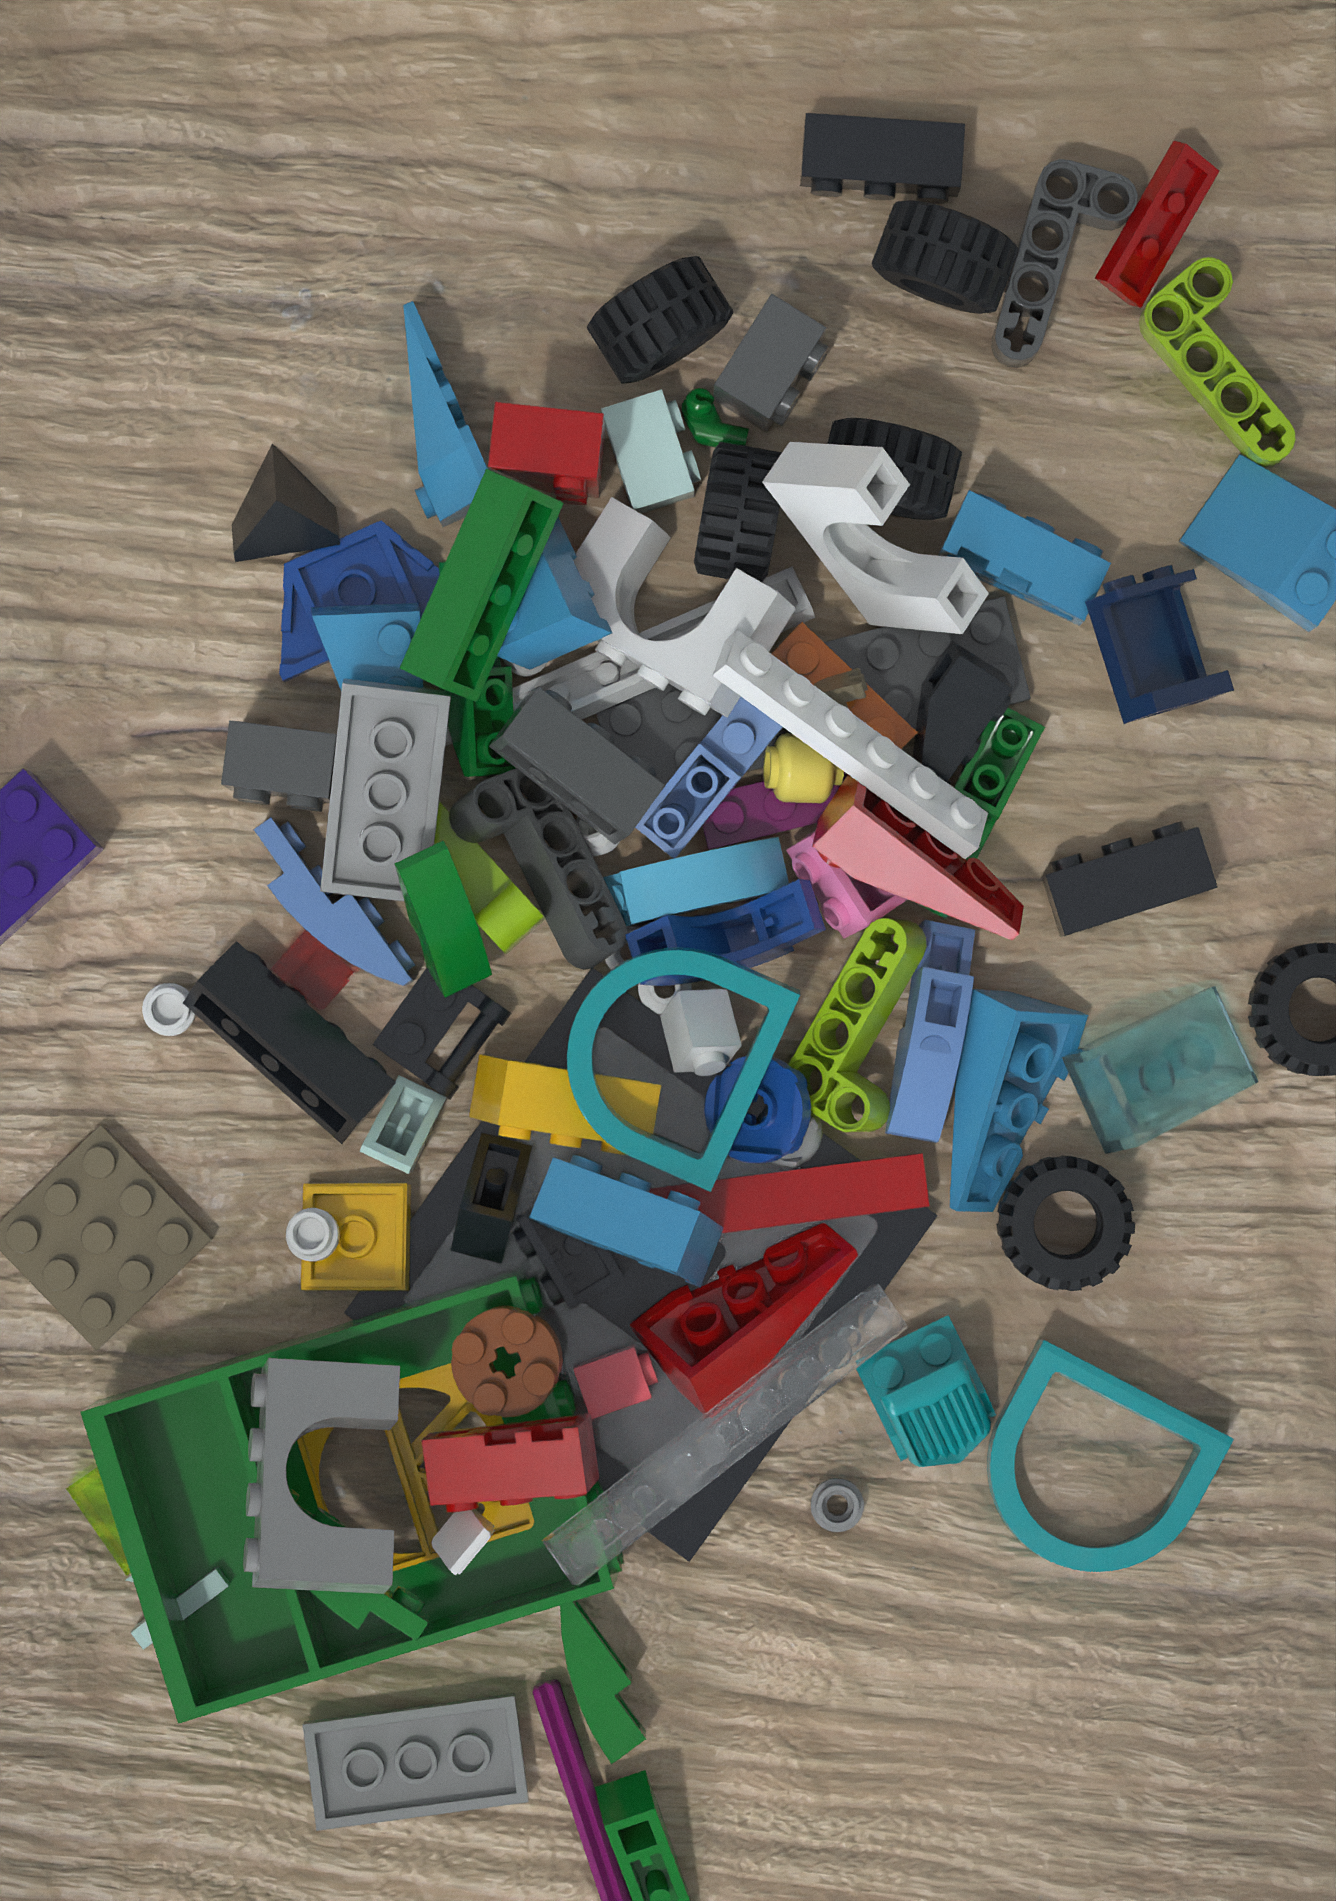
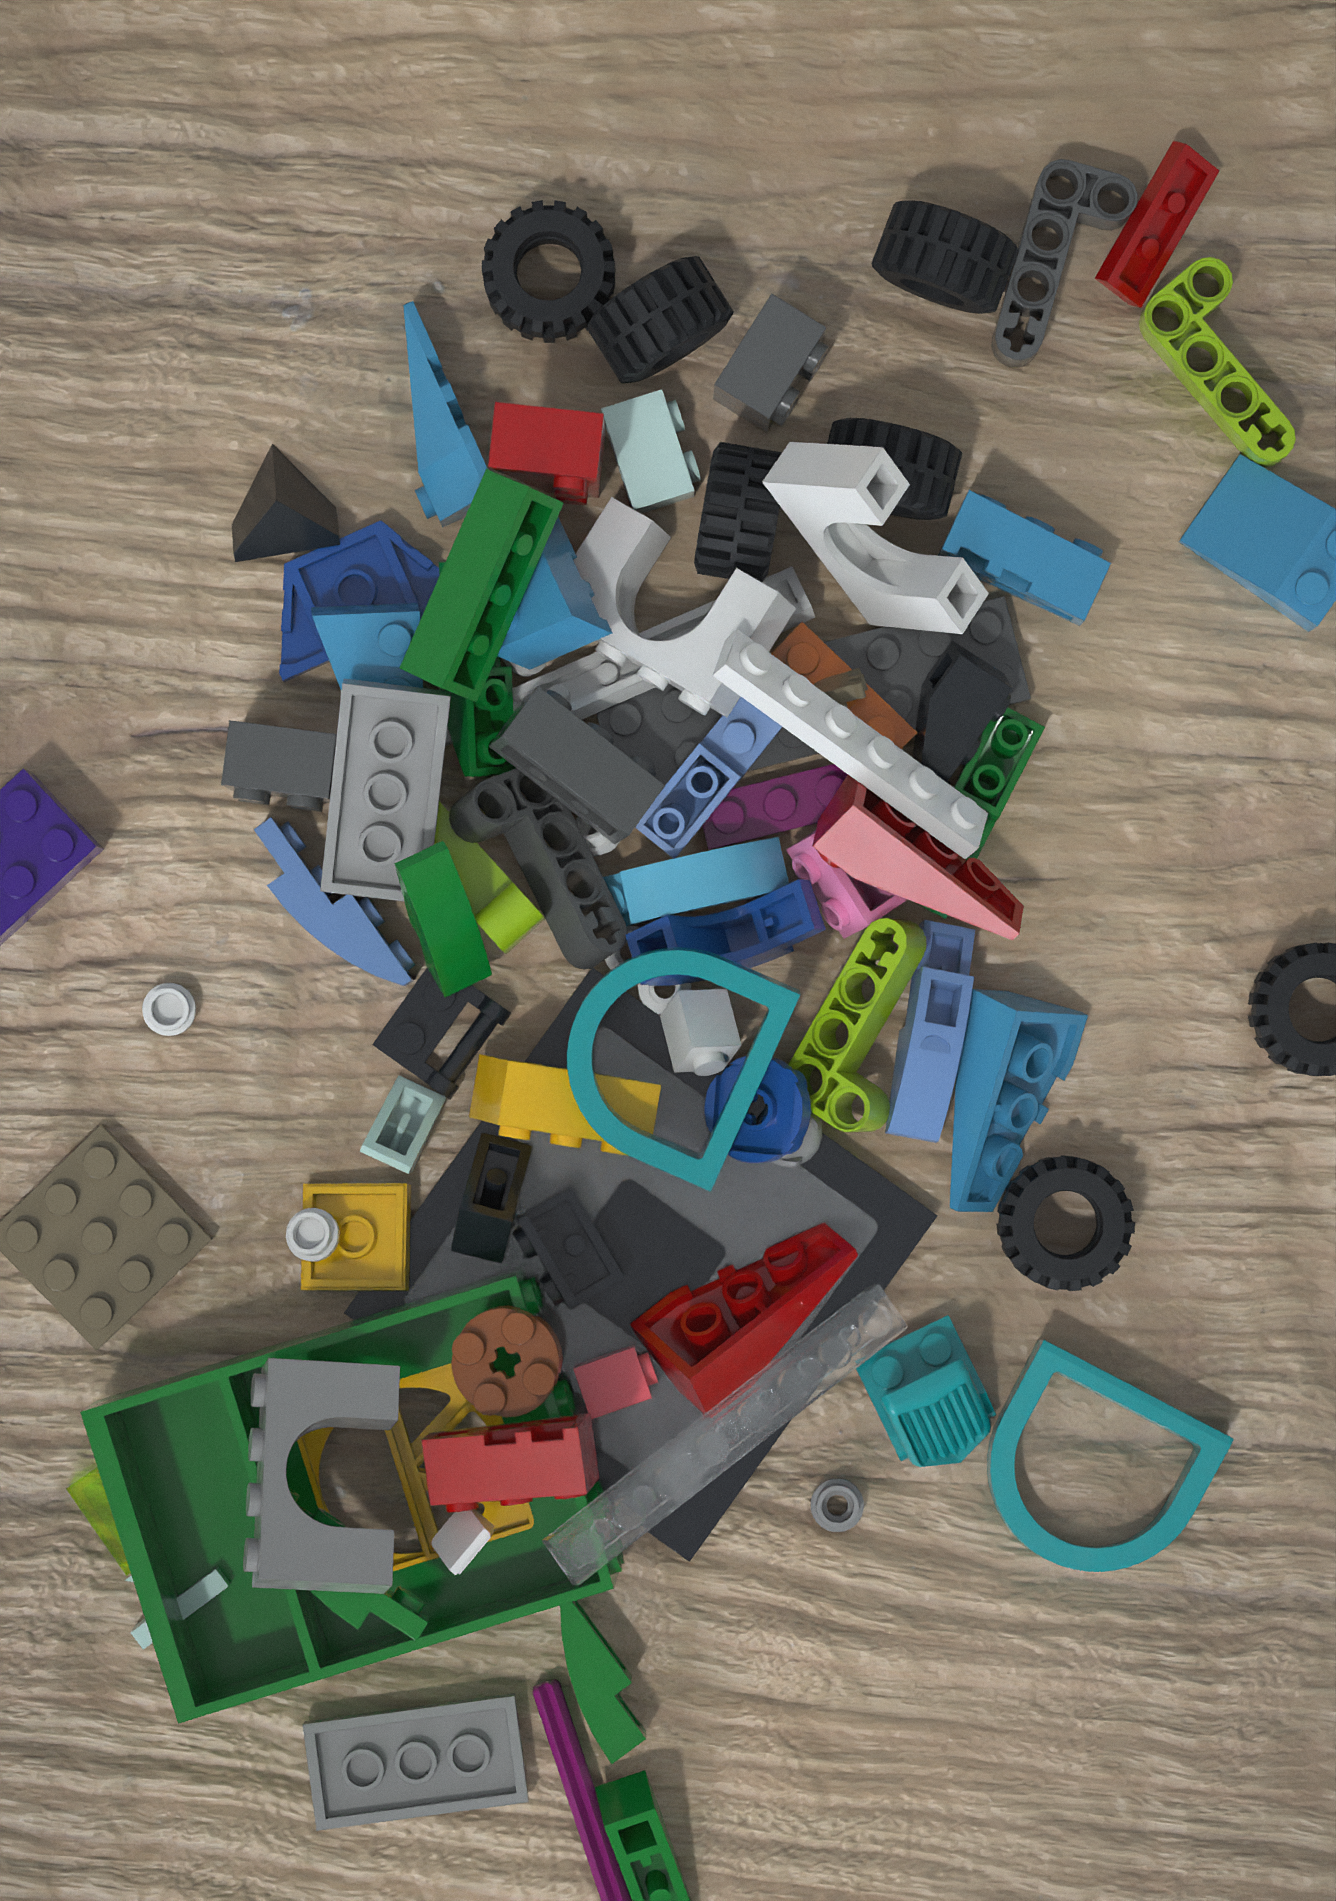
black brick [183,941,396,1144] -> none
clear red panel [271,929,357,1010] -> none
dark azure wedge [529,1154,723,1288] -> none
red tile [649,1153,930,1233] -> none
green arm [682,388,749,448] -> none
light yellow head [763,733,844,803] -> none
black brick [800,113,965,204] -> none
black brick [1041,821,1218,937] -> none
clear light blue slope [1062,986,1259,1154] -> none
dark blue panel [1085,565,1234,724] -> none
none -> black tyre [482,200,616,343]

